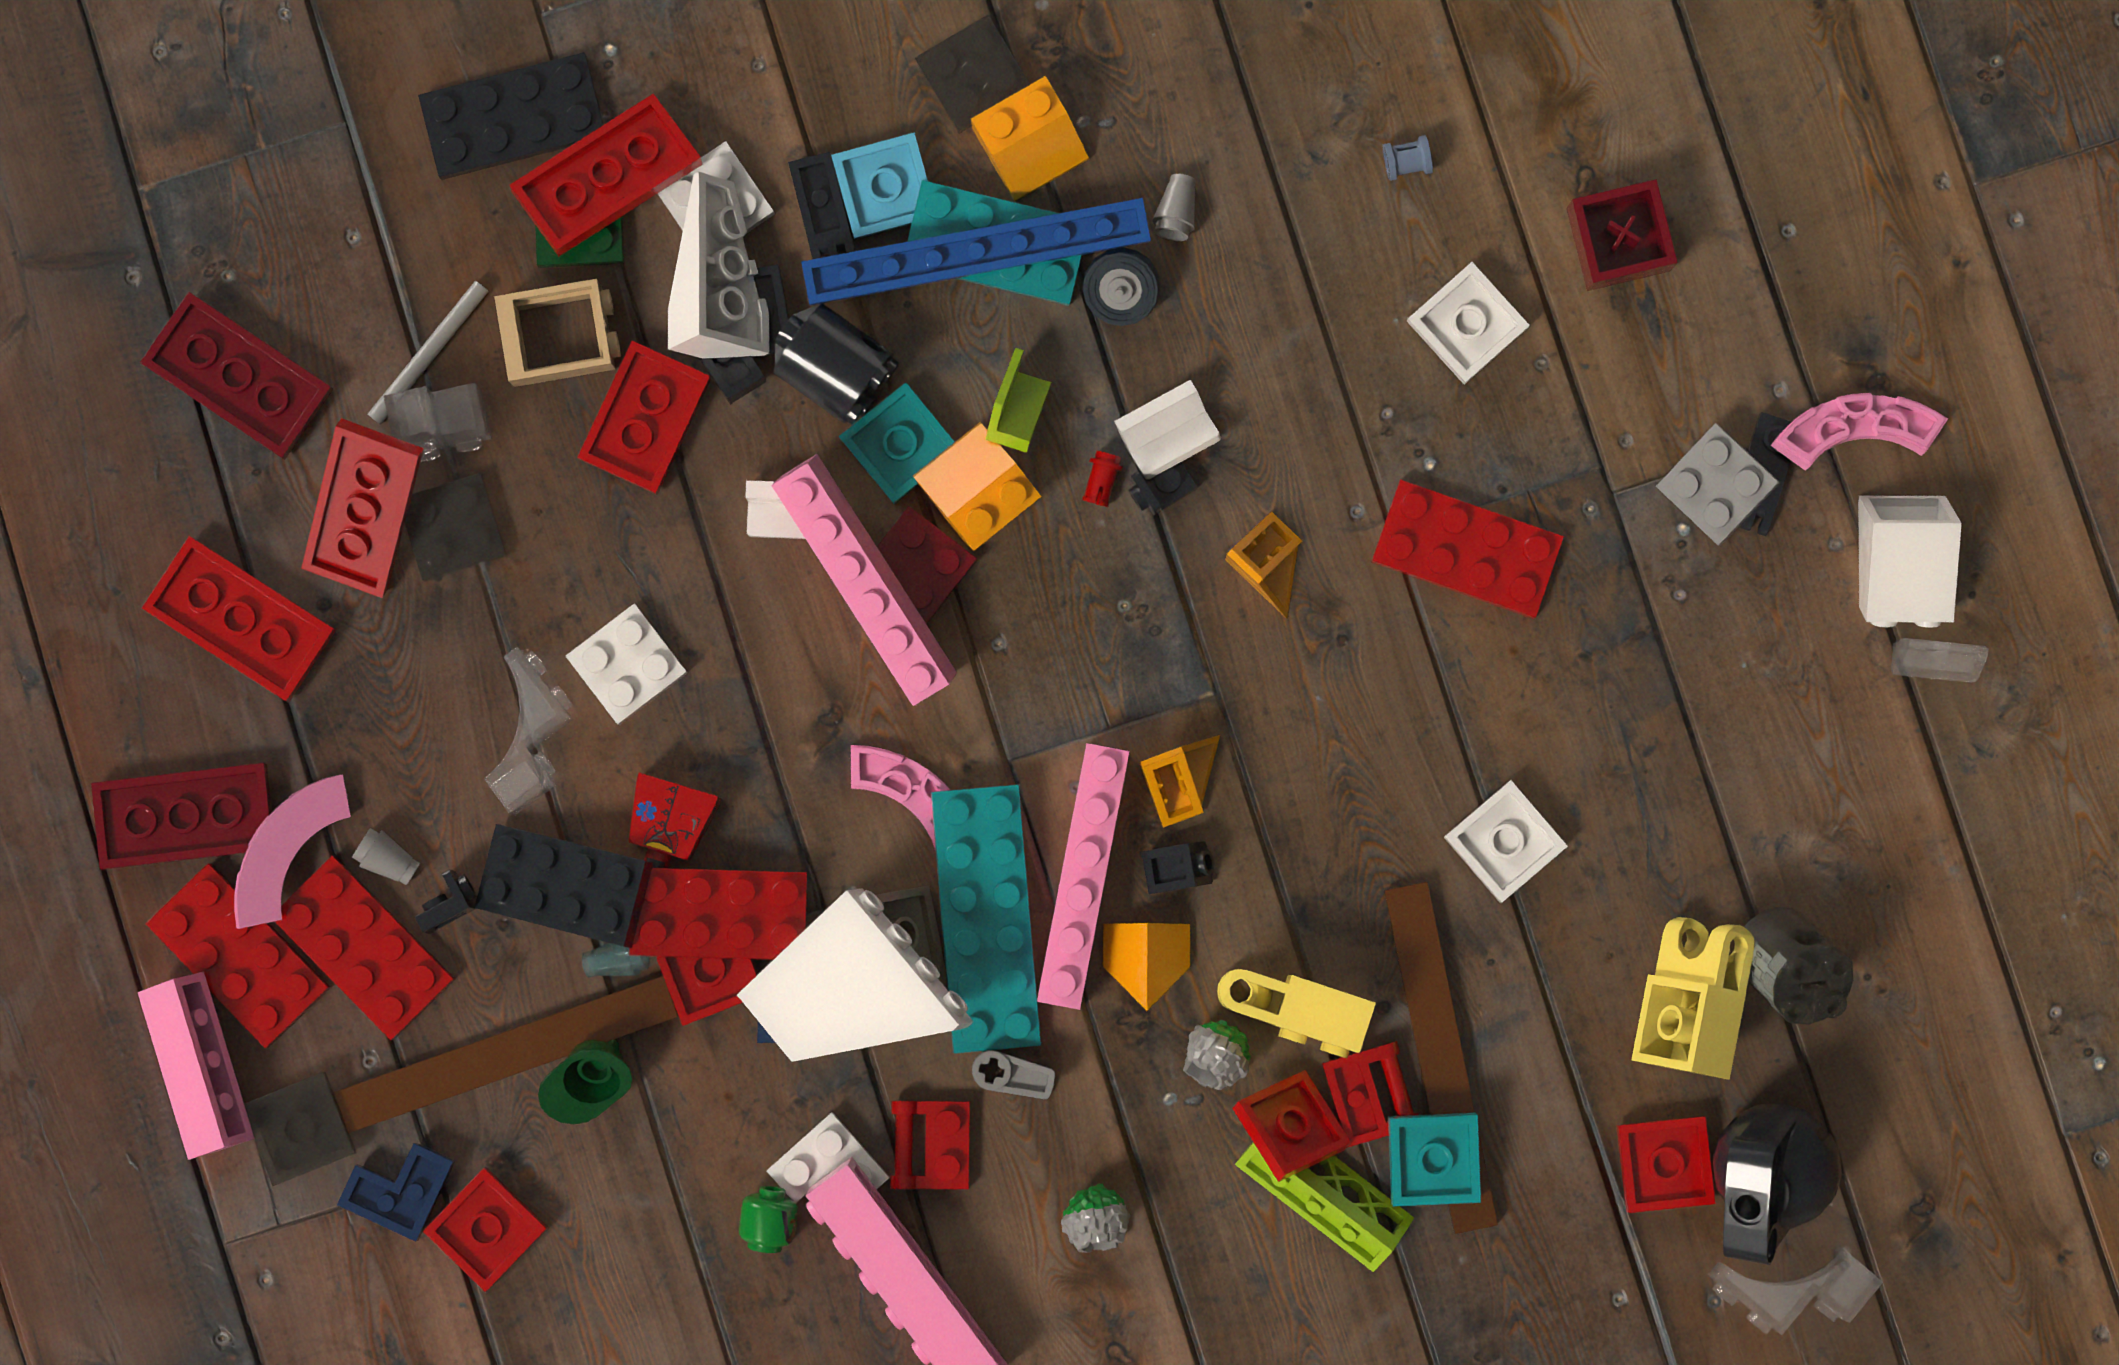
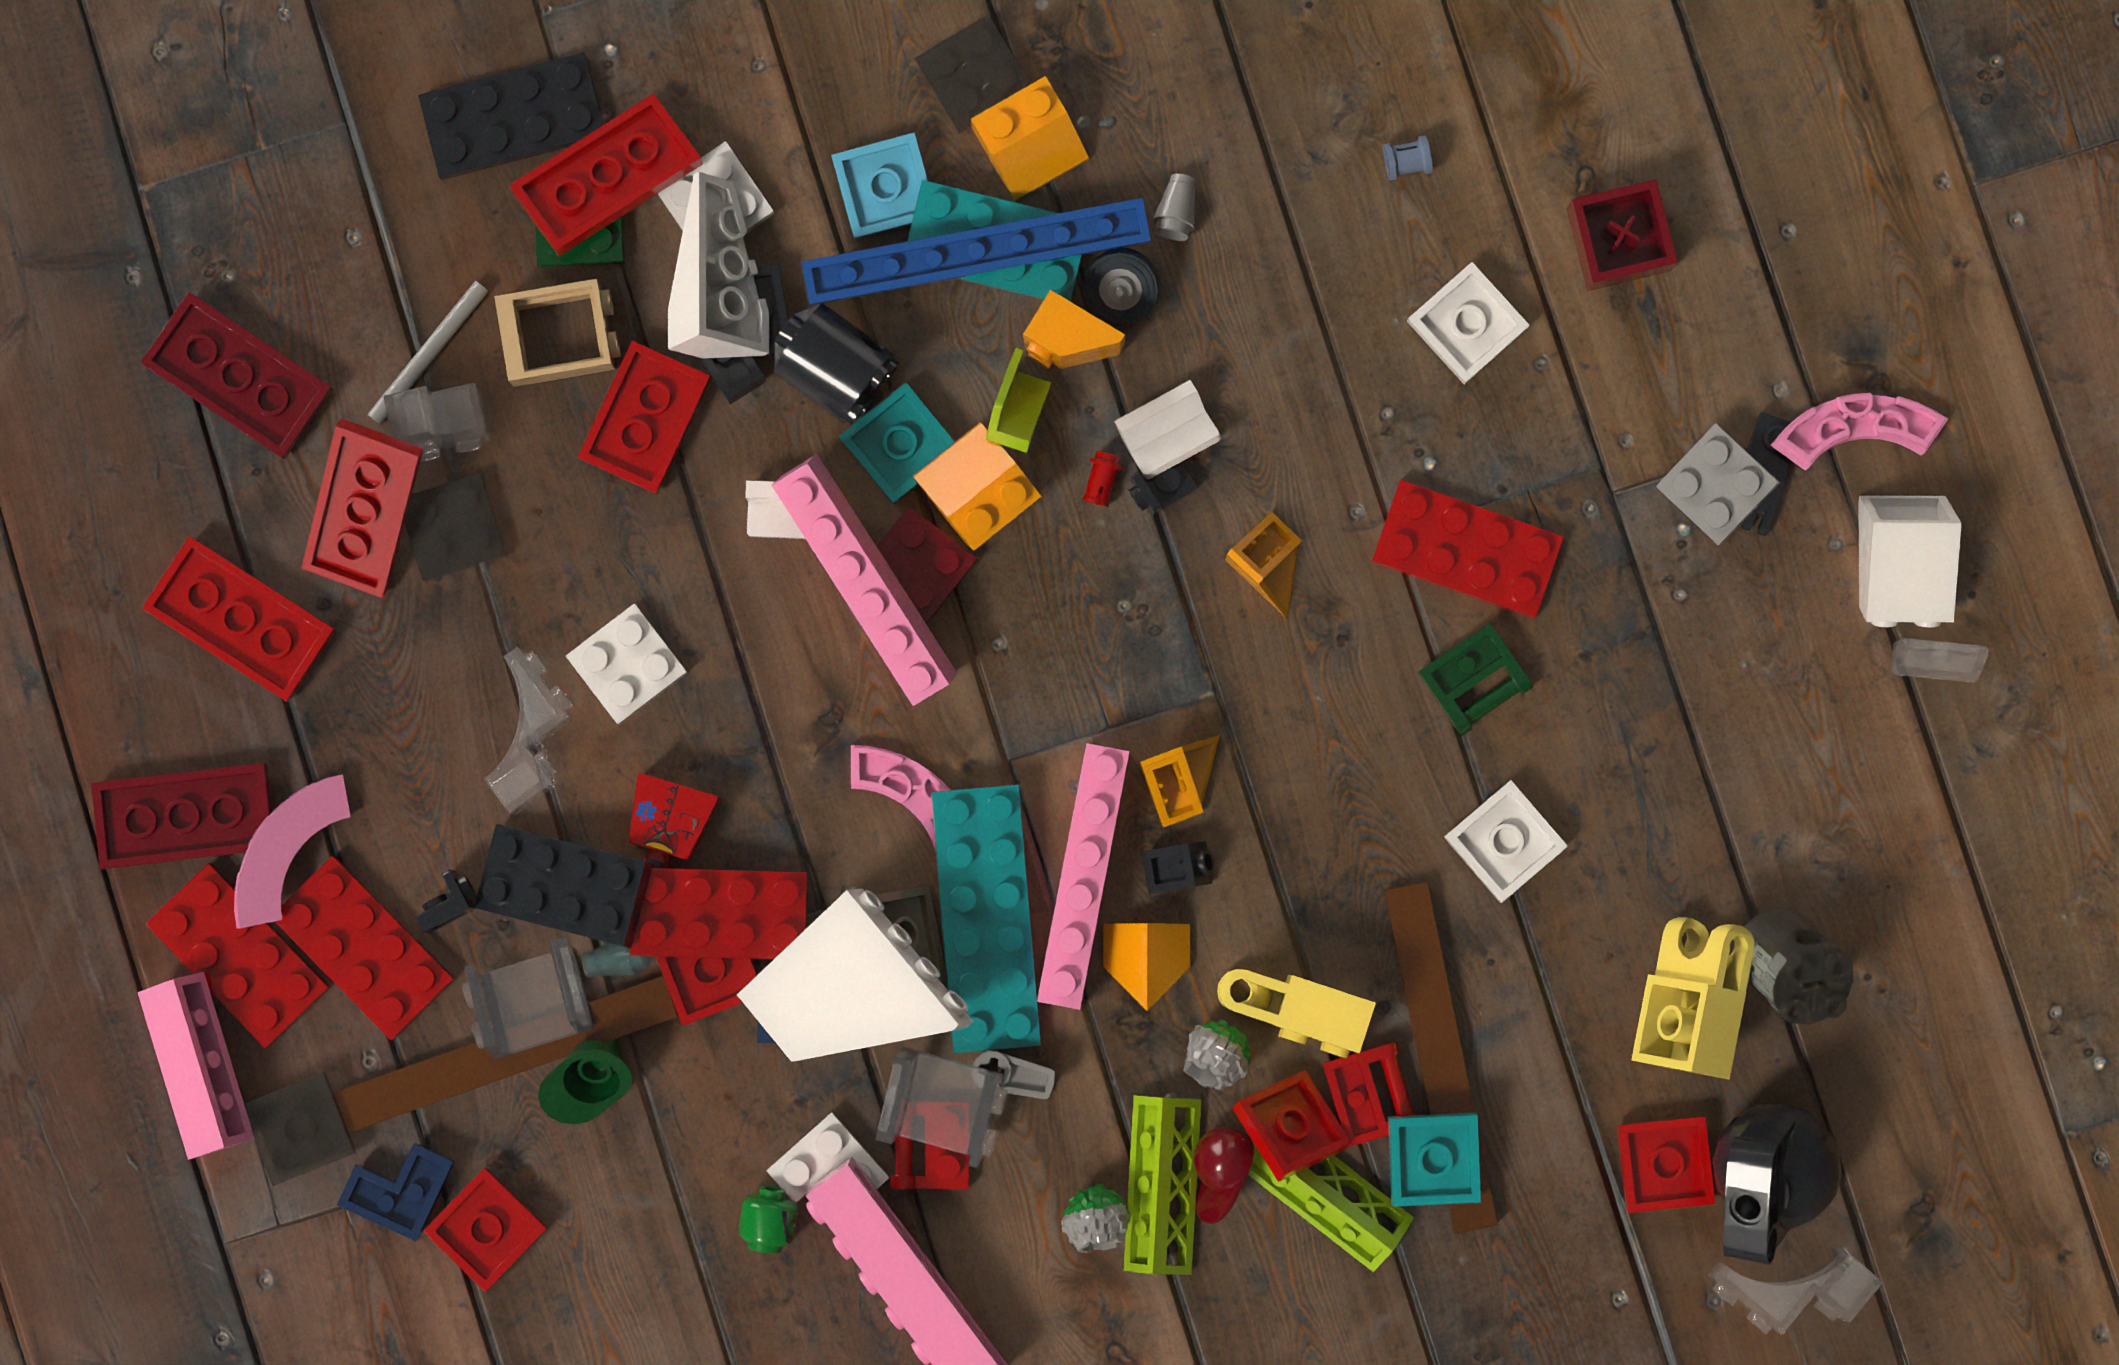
light grey cone [352,828,420,885] -> none
black hinge [788,152,855,259] -> none
none -> clear panel [462,936,595,1059]
none -> clear panel [875,1047,1008,1168]
none -> light orange slope [1023,290,1125,369]
none -> lime fence [1123,1095,1202,1275]
none -> dark red cap [1194,1127,1254,1224]
none -> dark green plate [1417,623,1533,736]

